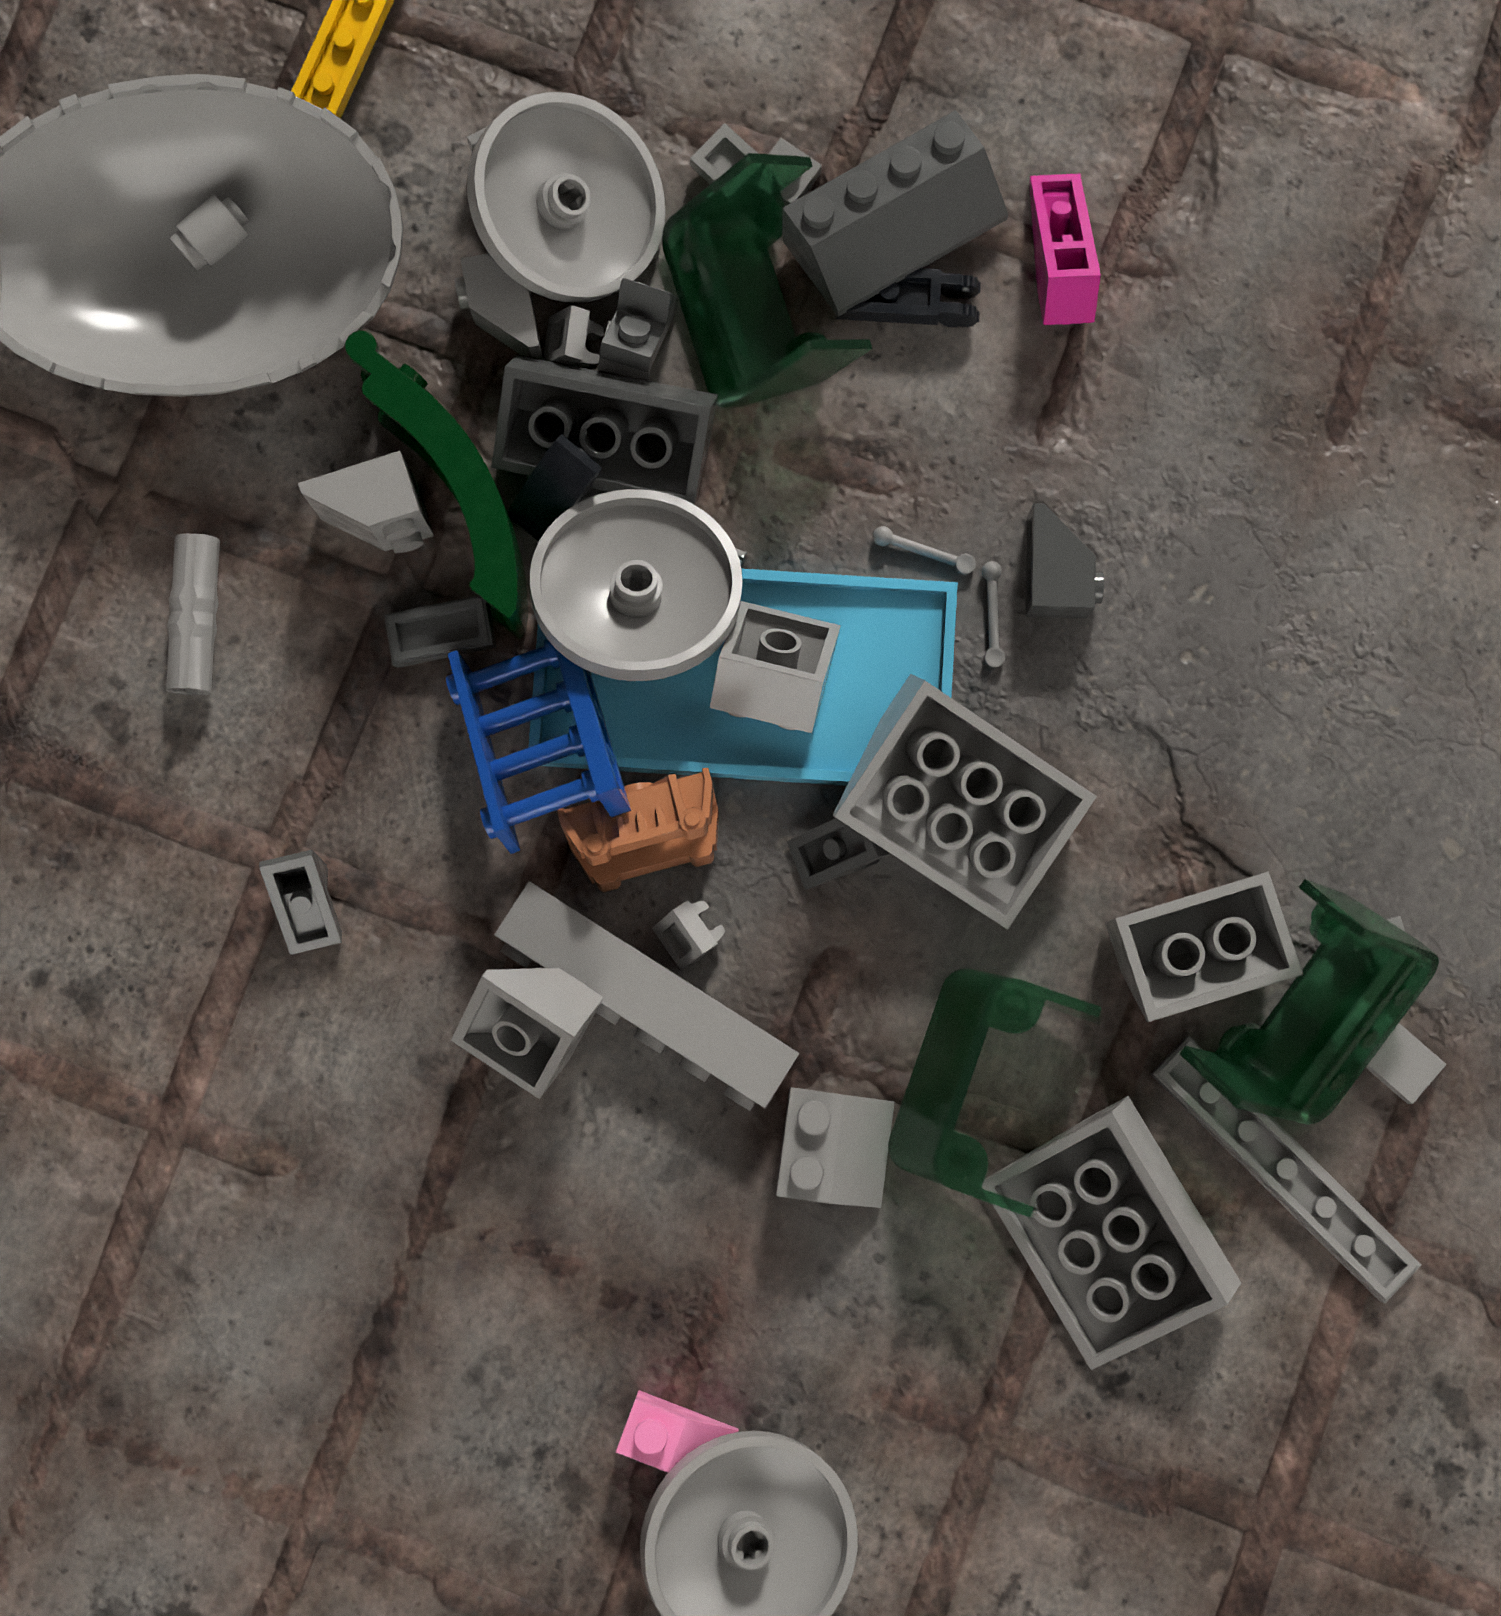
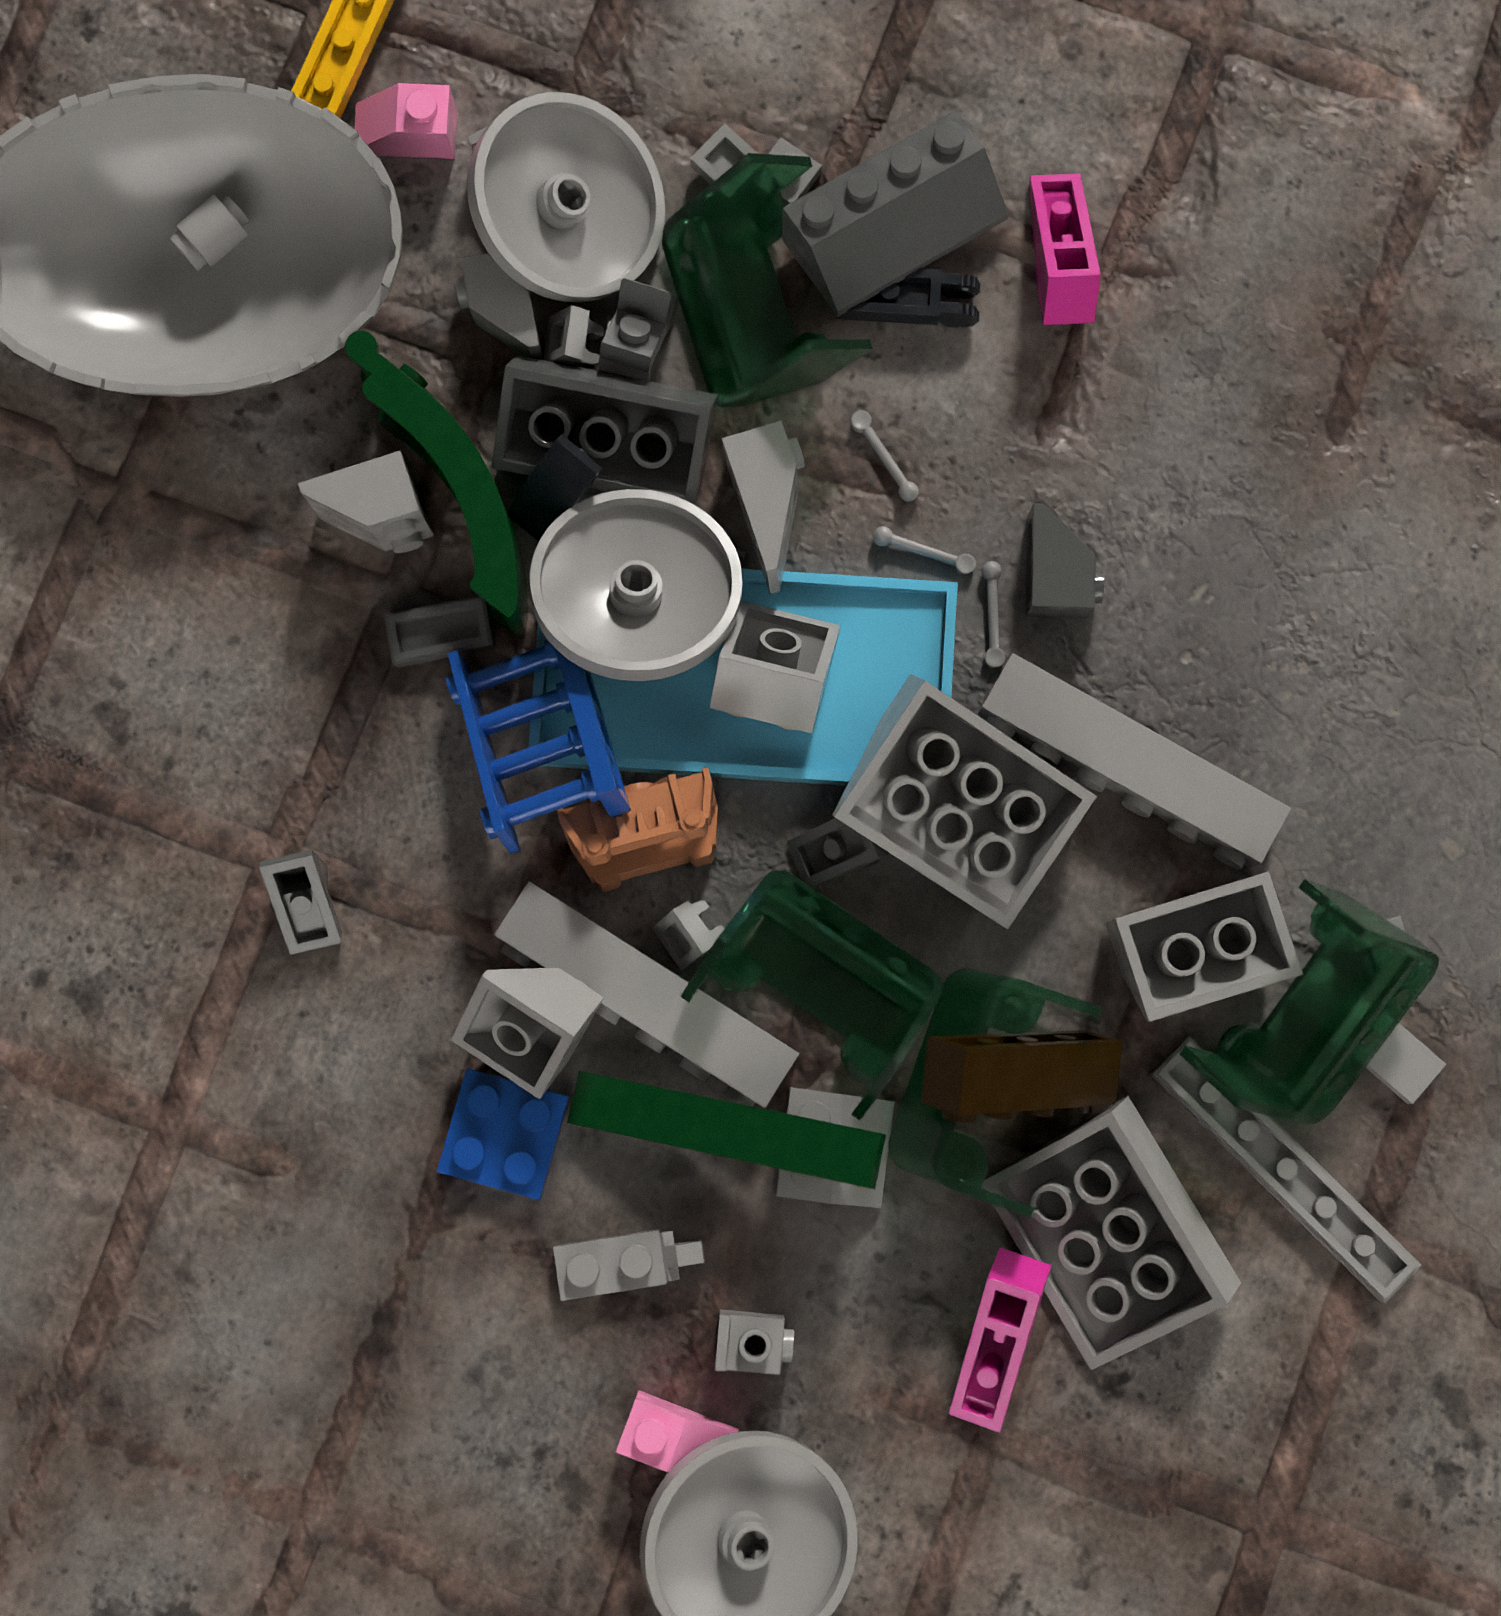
light grey axle [166,533,220,695] -> none
none -> bright pink slope [354,83,458,159]
none -> blue plate [437,1068,570,1200]
none -> light grey hinge [553,1229,705,1301]
none -> dark green tile [567,1071,886,1190]
none -> clear green windscreen [680,870,943,1120]
none -> light grey brick [715,1309,794,1375]
none -> light grey slope [722,421,805,595]
none -> light grey hinge [851,410,919,502]
none -> dark brown brick [921,1030,1123,1123]
none -> dark pink slope [949,1248,1052,1433]
none -> light grey brick [977,653,1291,870]

